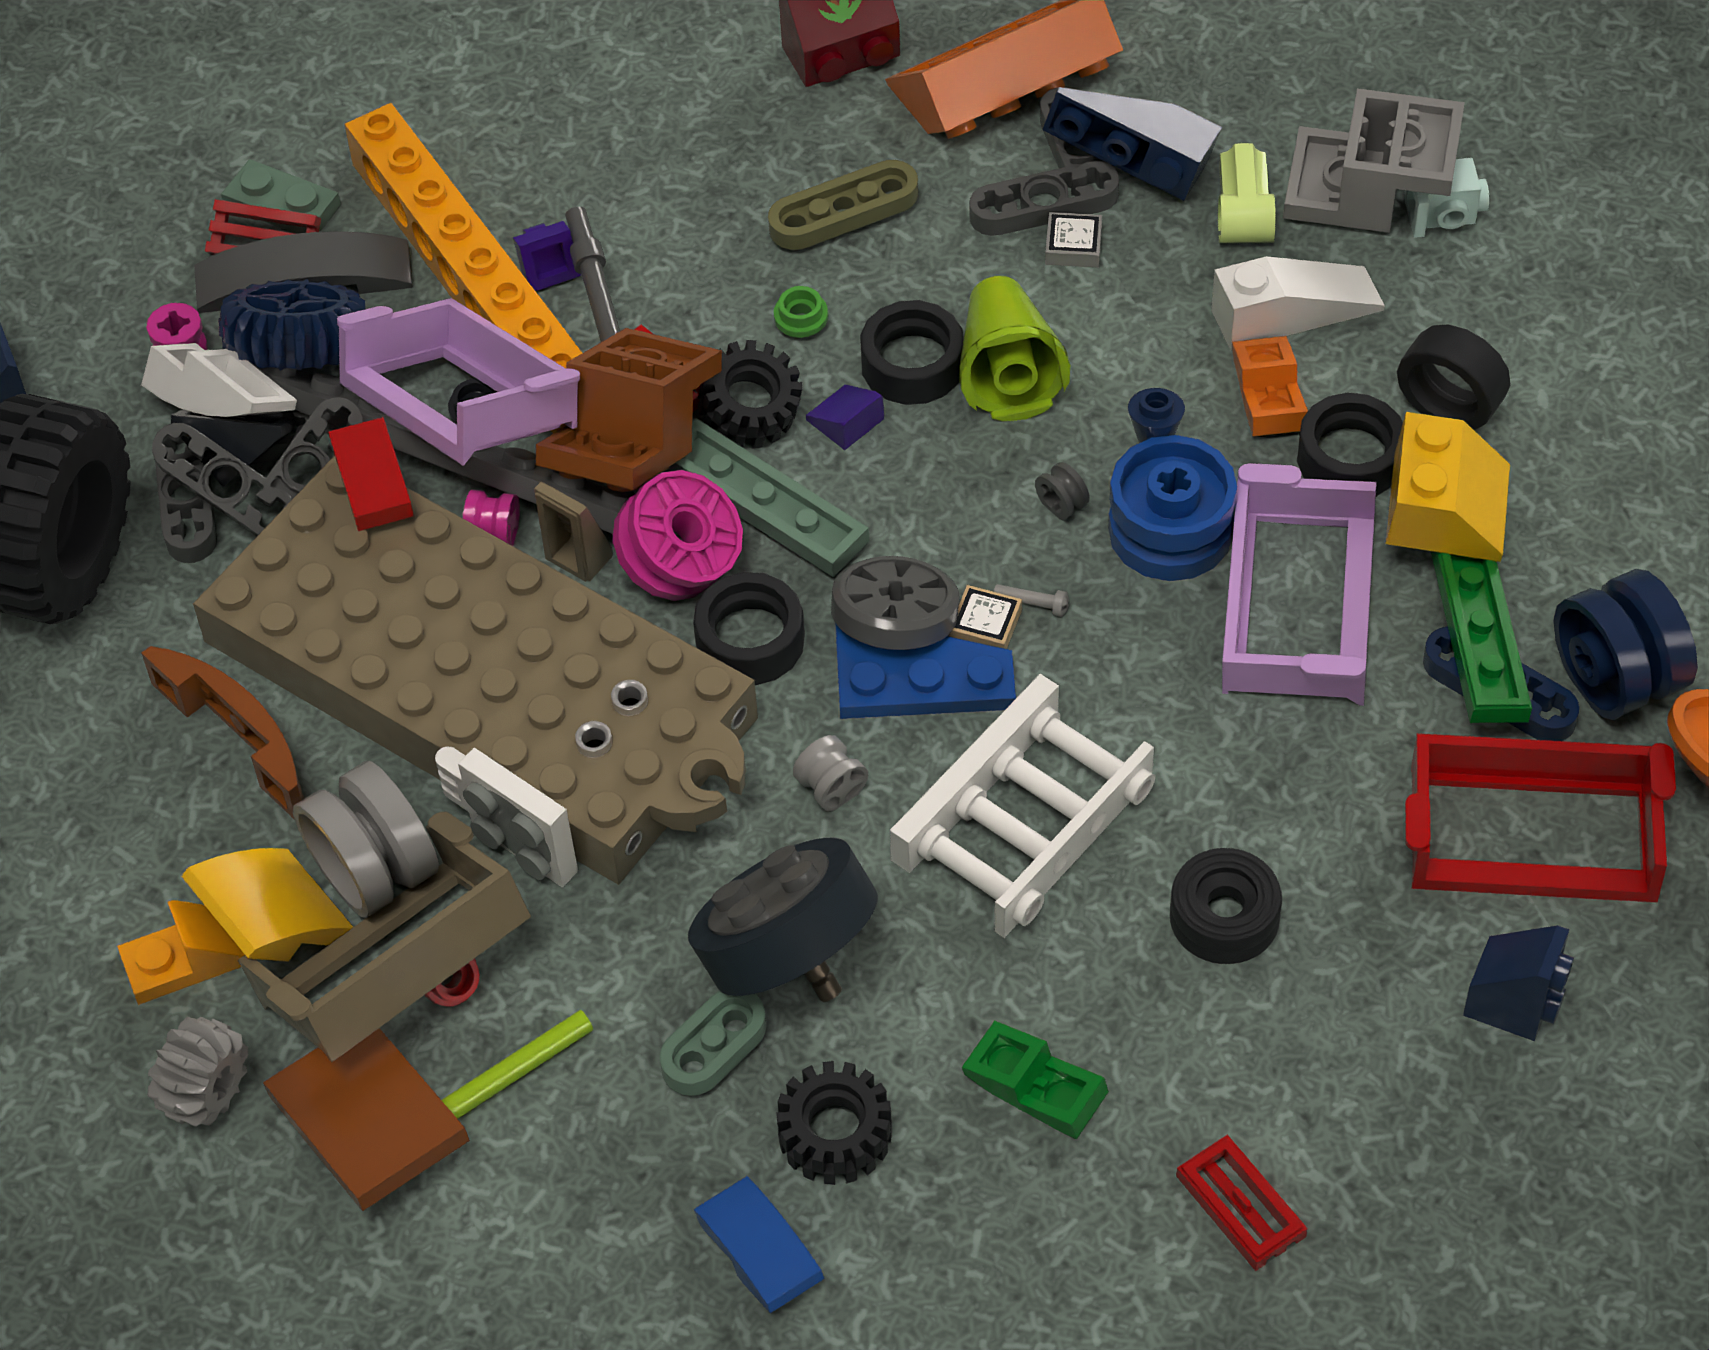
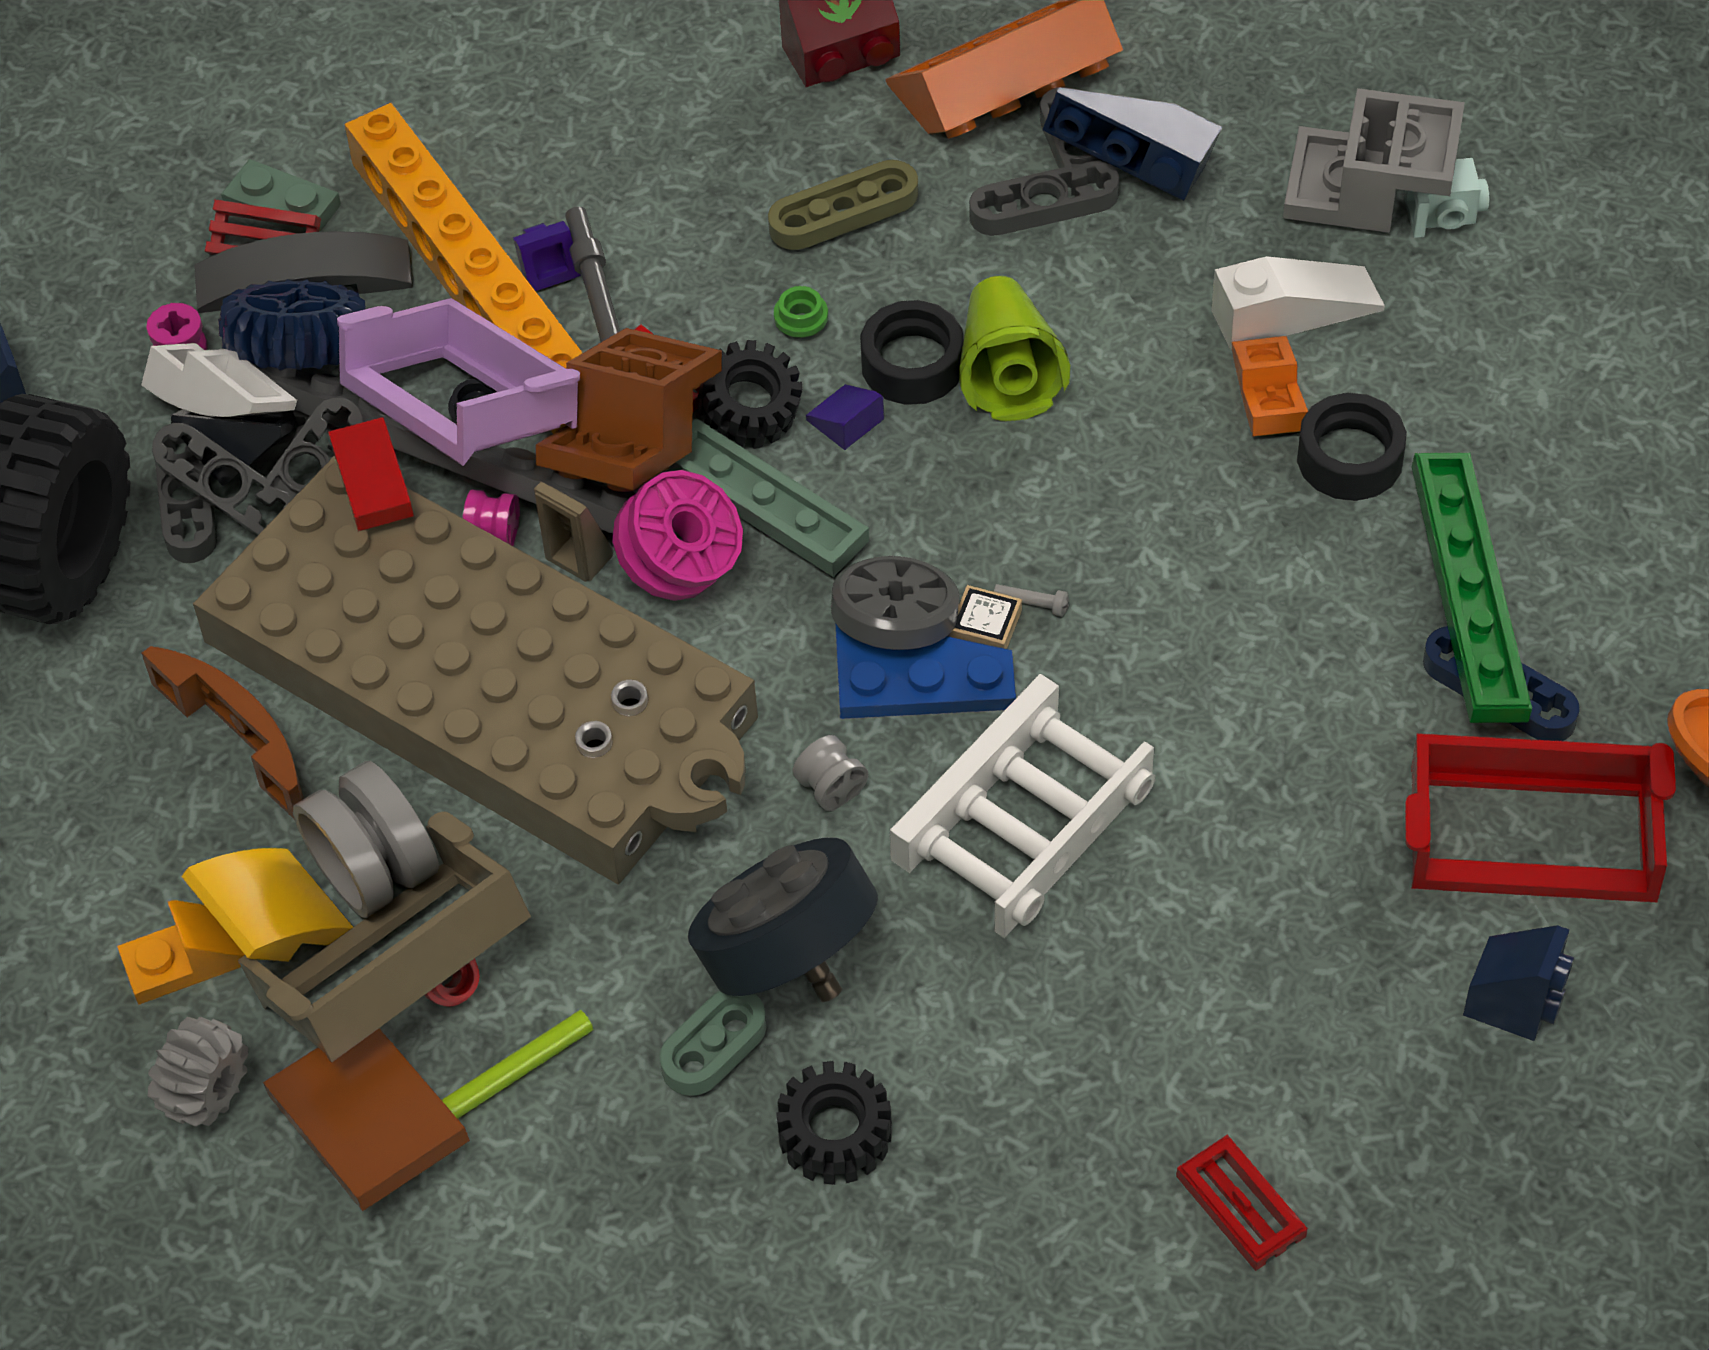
piece [435,747,578,888] -> none
black tyre [693,572,805,685] -> none
blue slope [694,1176,824,1313] -> none
green slope [962,1020,1109,1139] -> none
dark grey bush [1035,462,1090,520] -> none
tile [1045,212,1102,268] -> none
blue wheel [1108,435,1237,581] -> none
dark blue cone [1128,388,1185,443] -> none
black tyre [1170,848,1282,964] -> none
yellowish green piece [1218,143,1275,243] -> none
lavender piece [1222,463,1376,706] -> none
yellow slope [1386,412,1510,562] -> none
black tyre [1396,324,1511,430] -> none
dark blue wheel [1553,569,1698,720] -> none

